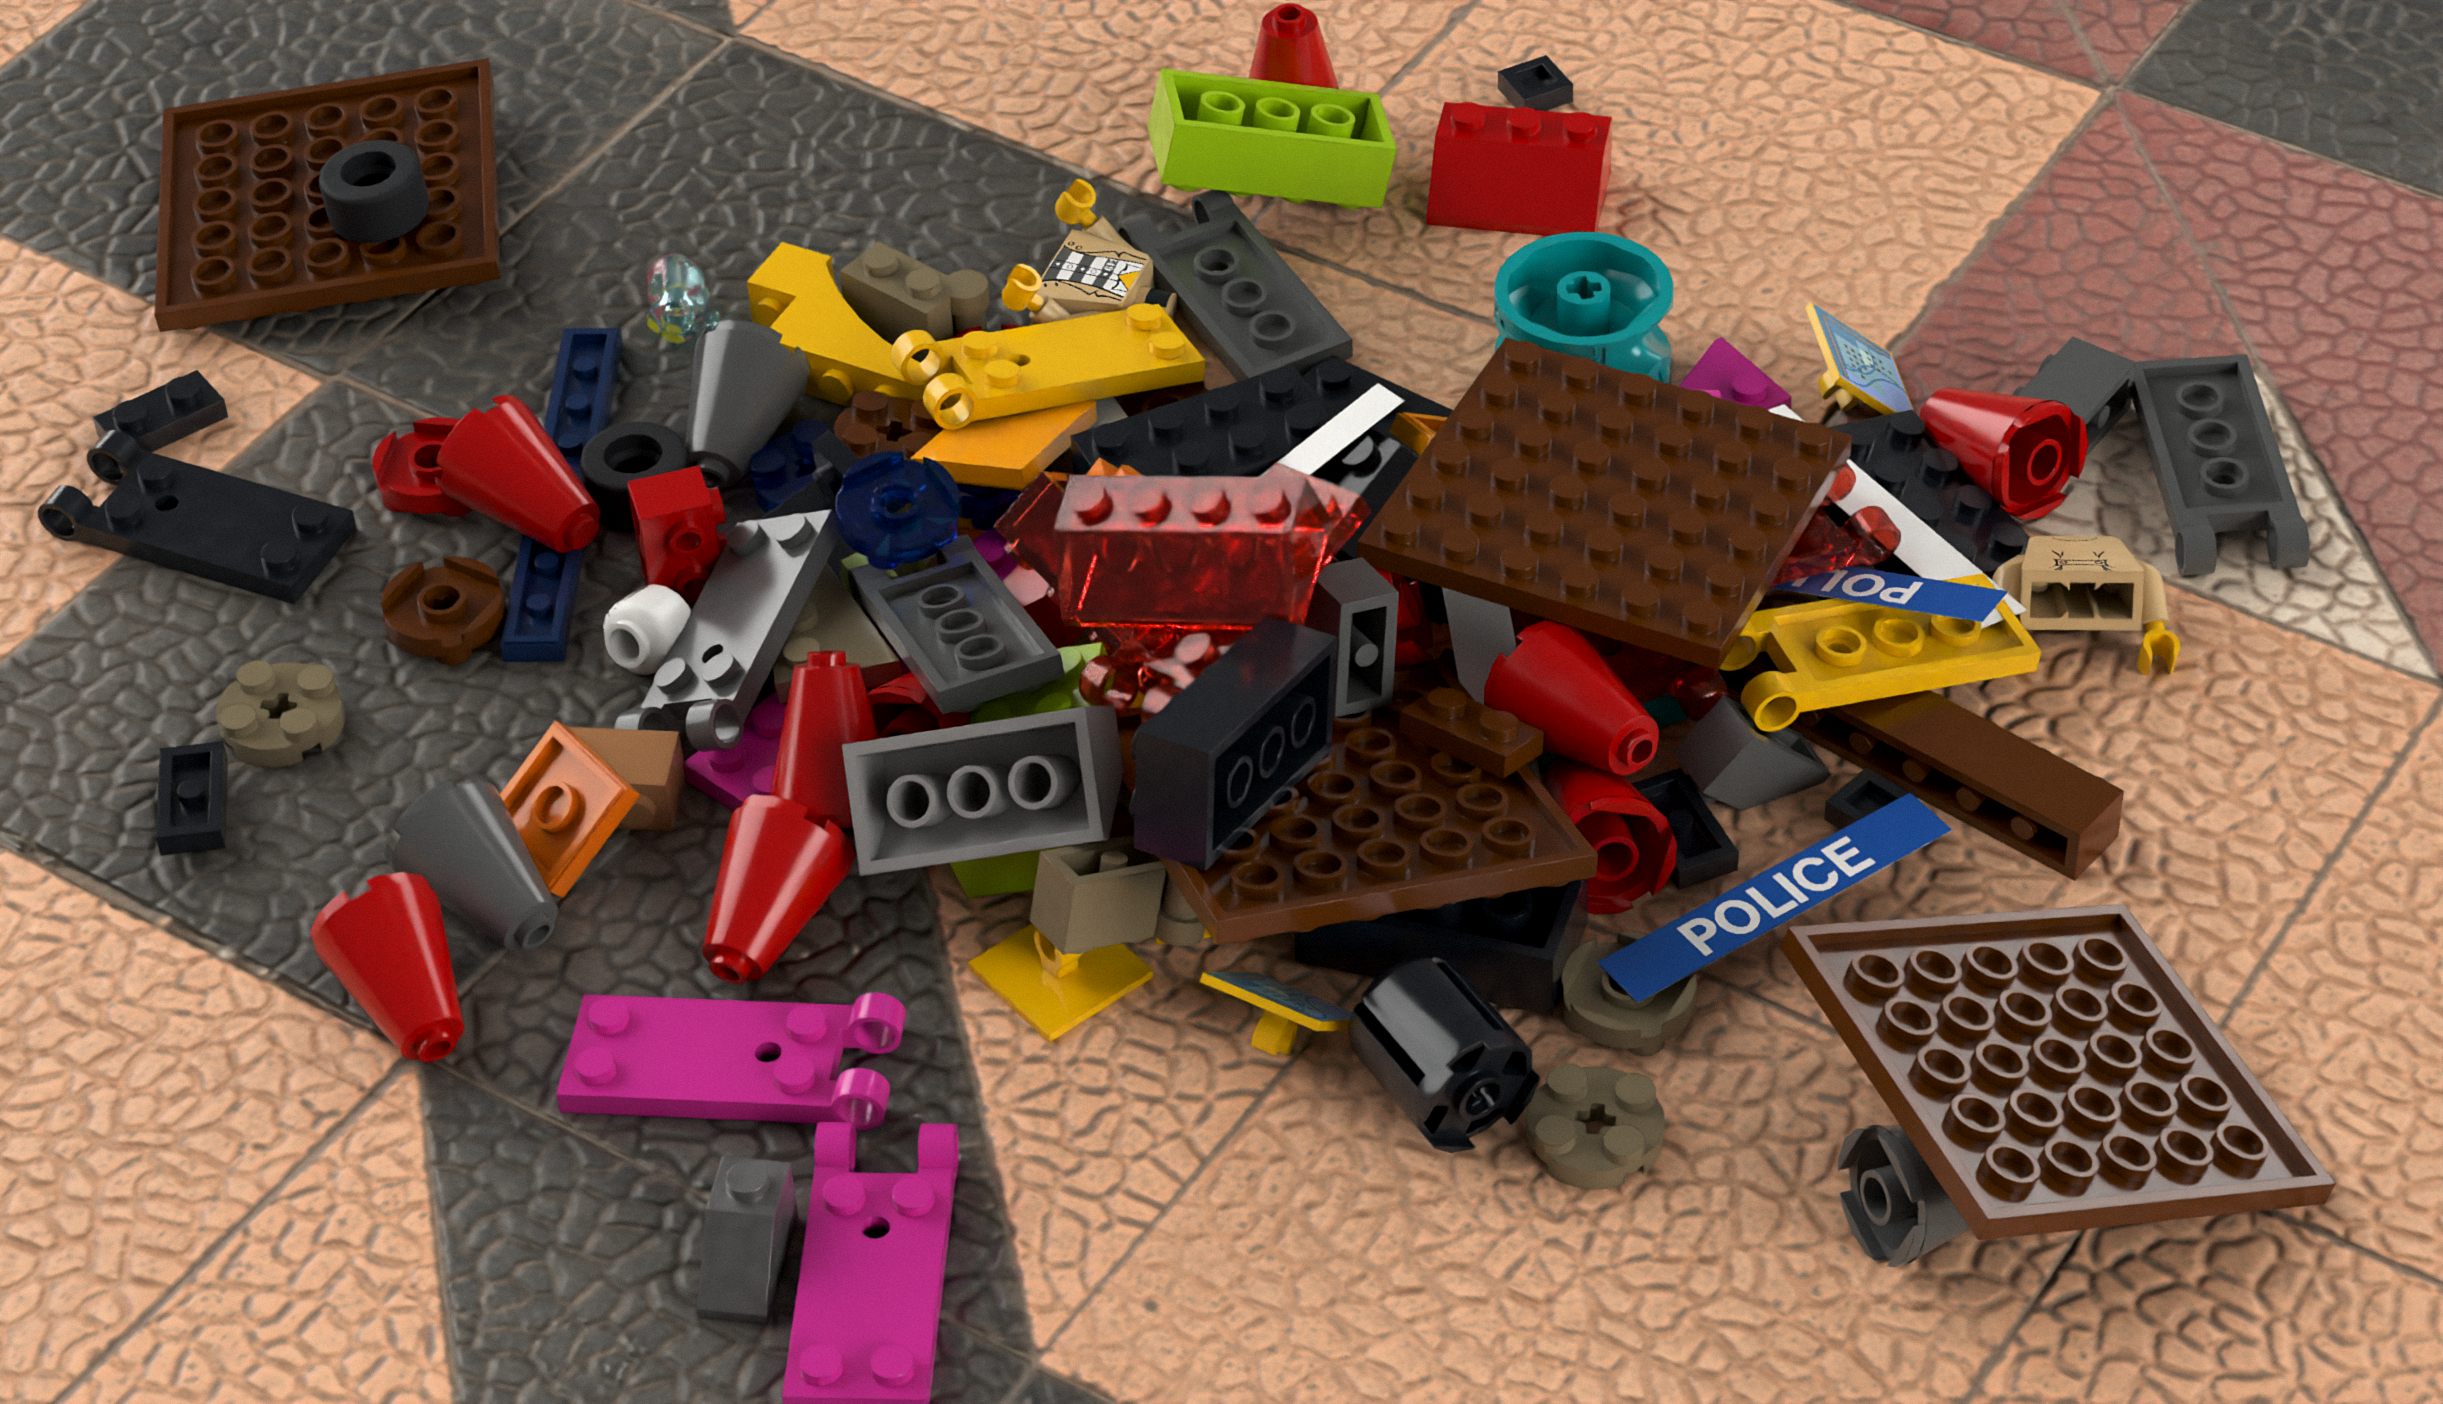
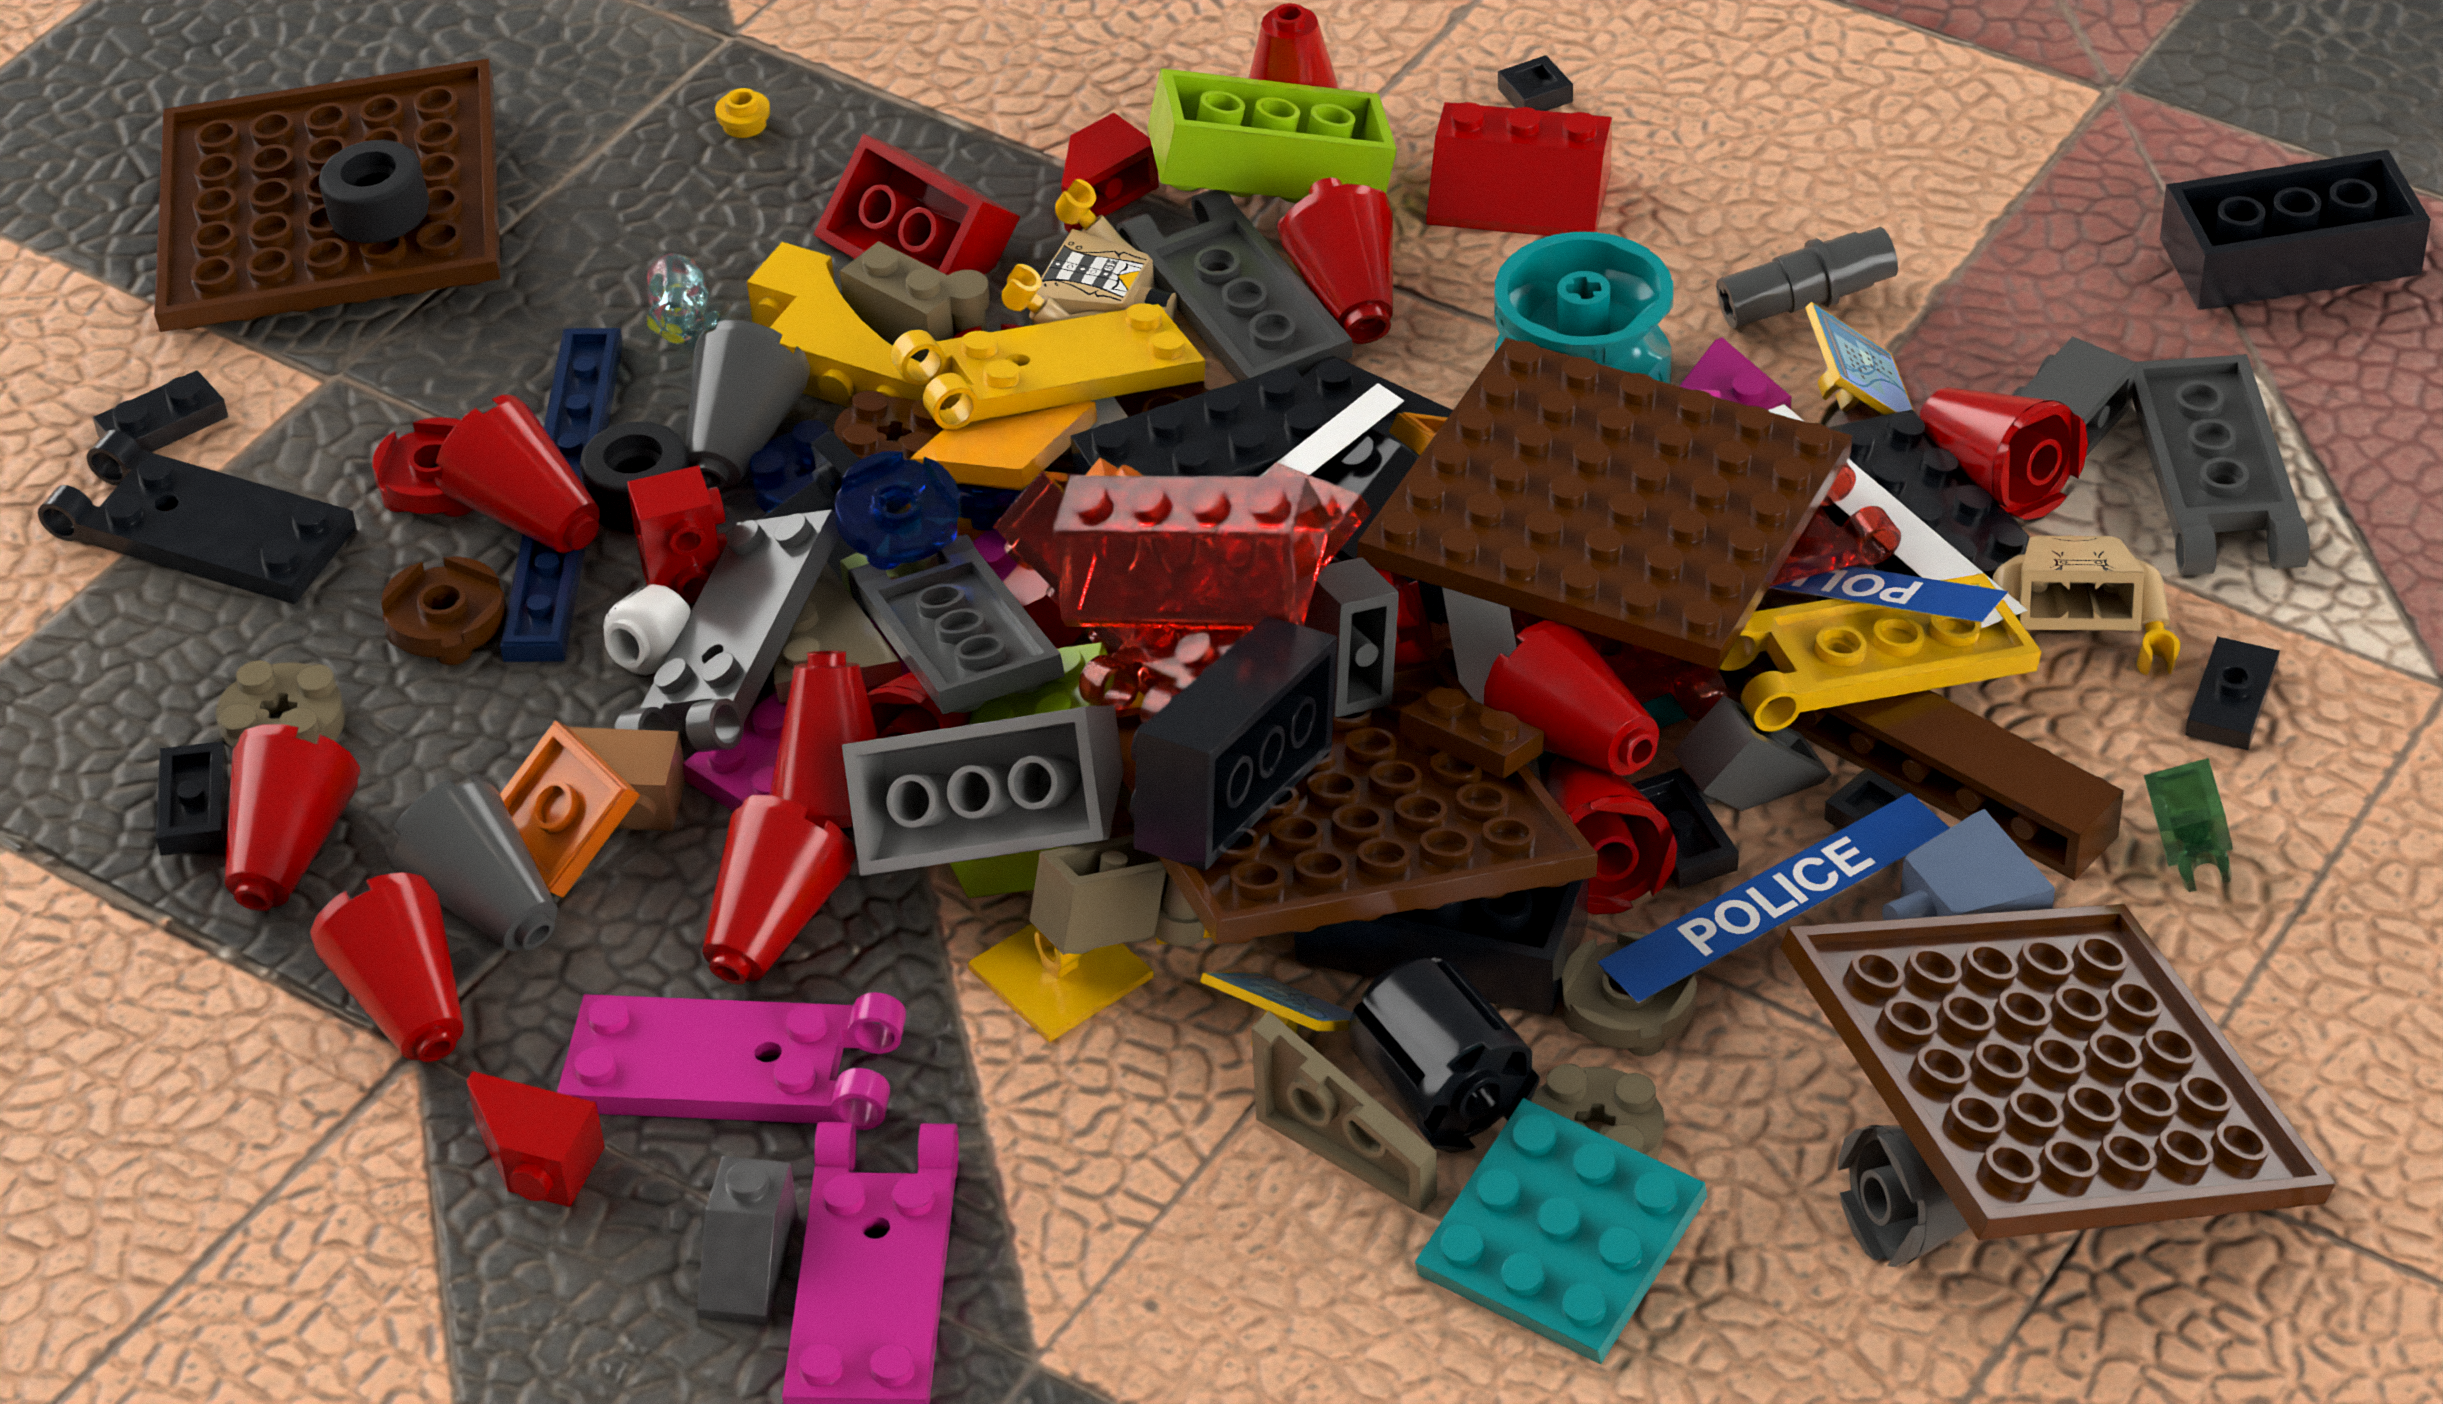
none -> red cone [225,724,360,911]
none -> red slope [466,1071,605,1207]
none -> yellow plate [715,88,771,138]
none -> red slope [813,133,1021,275]
none -> red slope [1061,113,1159,233]
none -> dark tan wing [1251,1011,1437,1214]
none -> red cone [1277,177,1393,344]
none -> teal plate [1415,1098,1708,1364]
none -> dark grey piece [1716,227,1898,329]
none -> sand blue torso [1882,809,2055,920]
none -> clear green brick [2144,758,2233,892]
none -> black brick [2160,150,2431,310]
none -> black plate [2185,636,2280,750]

